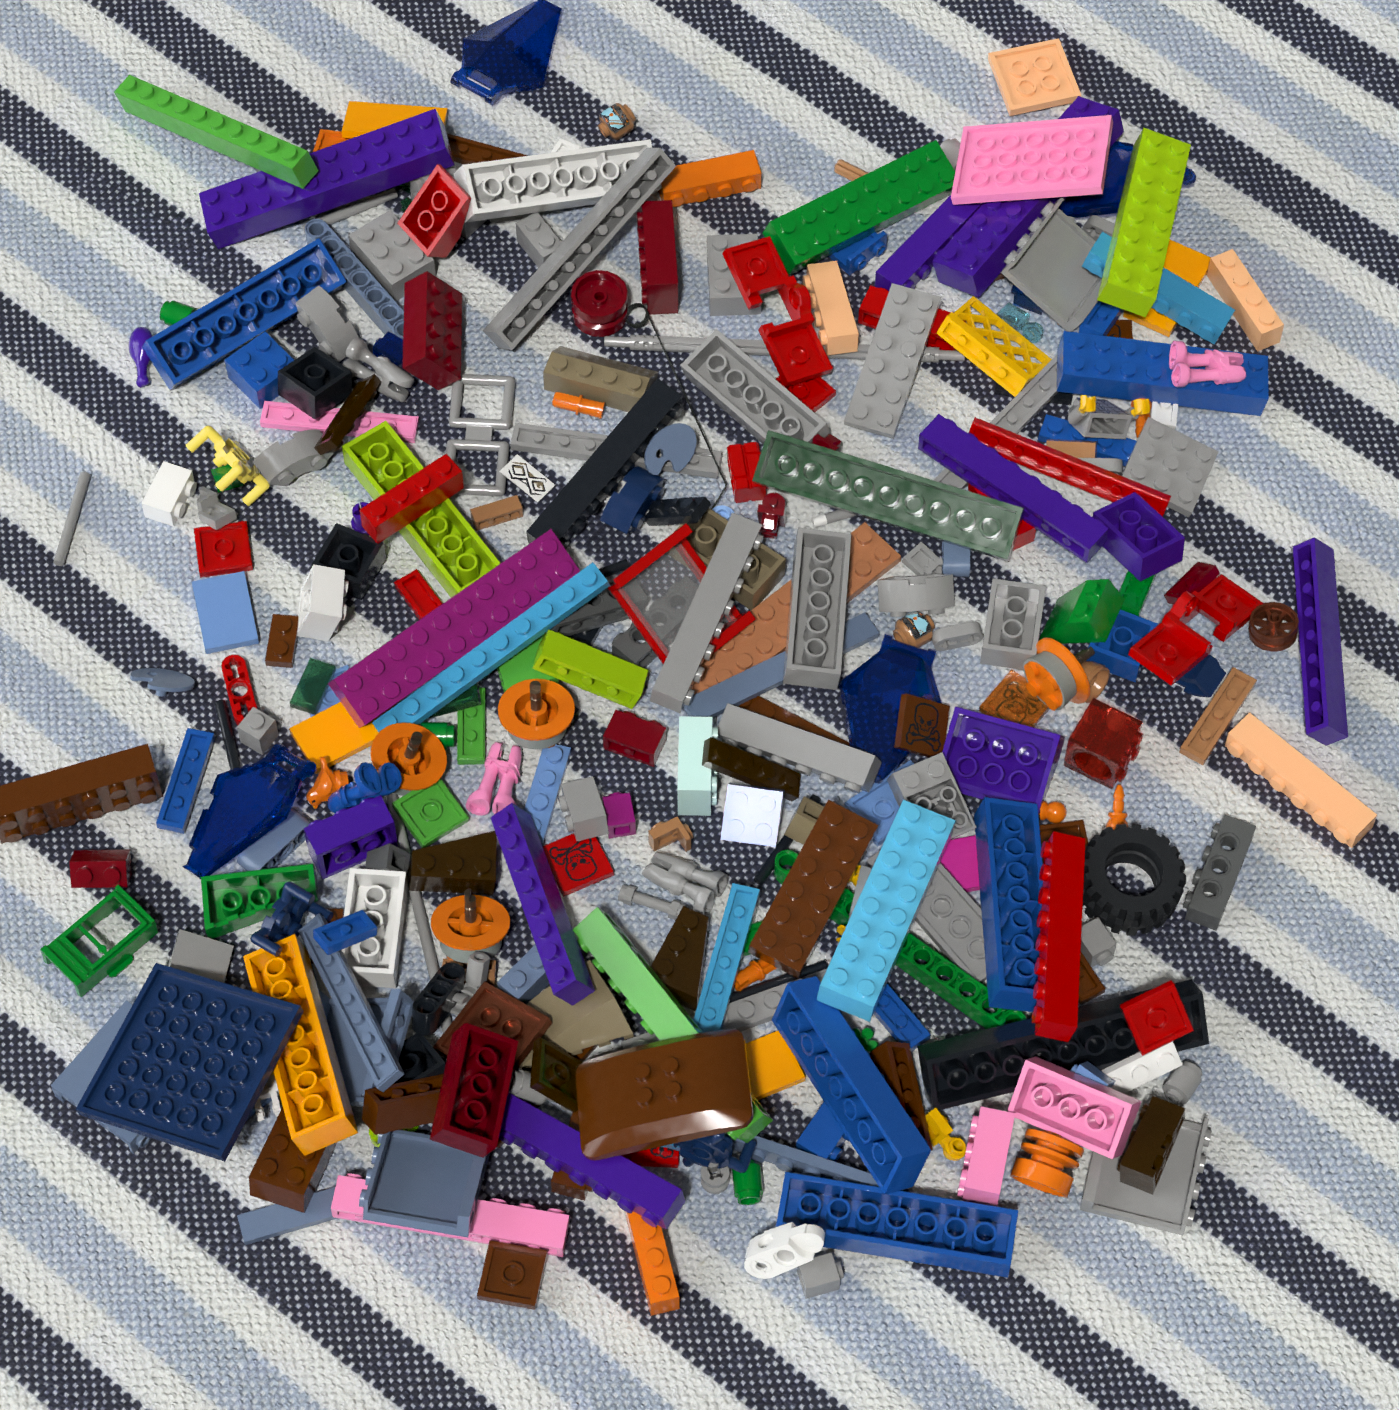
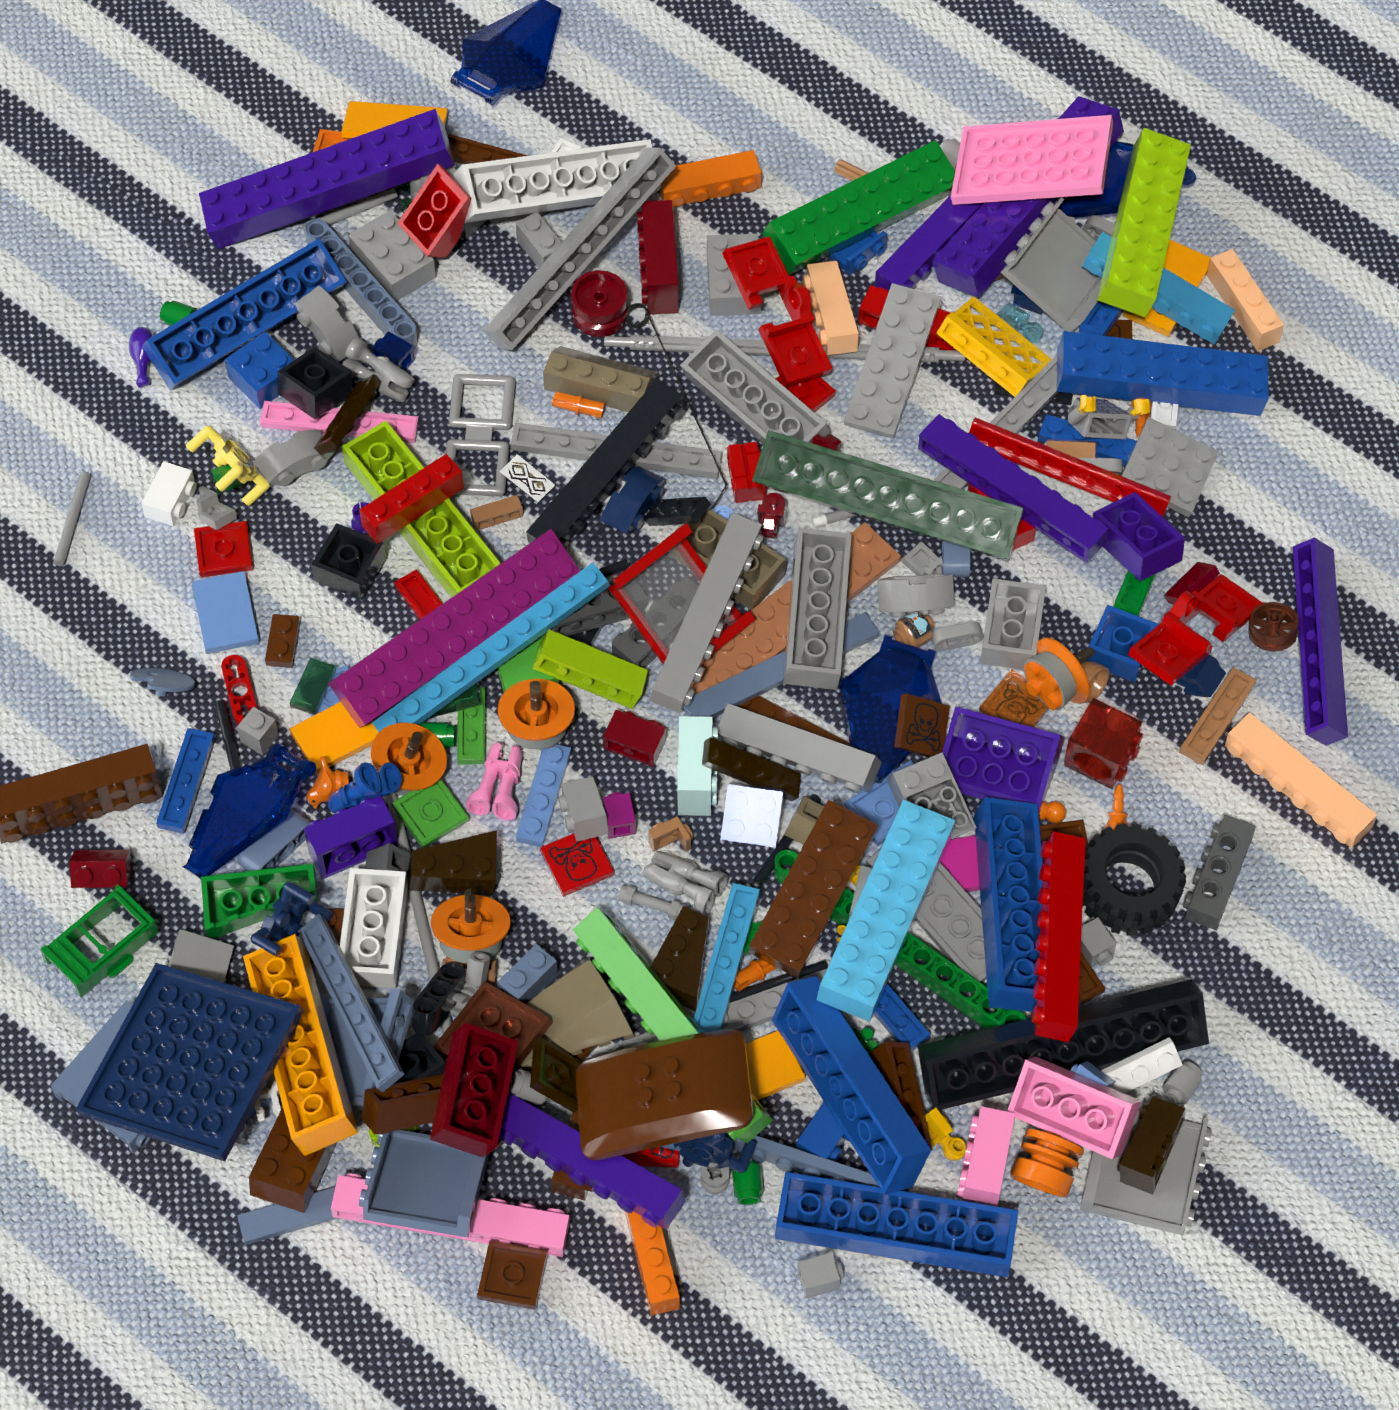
bright green brick [114,75,318,189] -> none
white brick [297,564,348,641] -> none
blue plate [313,910,377,955] -> none
dark red brick [403,271,462,390] -> none
dark purple brick [490,803,595,1006] -> none
head [598,103,636,140] -> none
sand blue piece [644,423,697,475] -> none
white piece [744,1222,825,1279] -> none
light nougat plate [988,38,1081,116] -> none
green slope [1038,579,1125,644] -> none
red tile [1119,980,1194,1056] -> none
bright pink piece [1169,341,1246,387] -> none

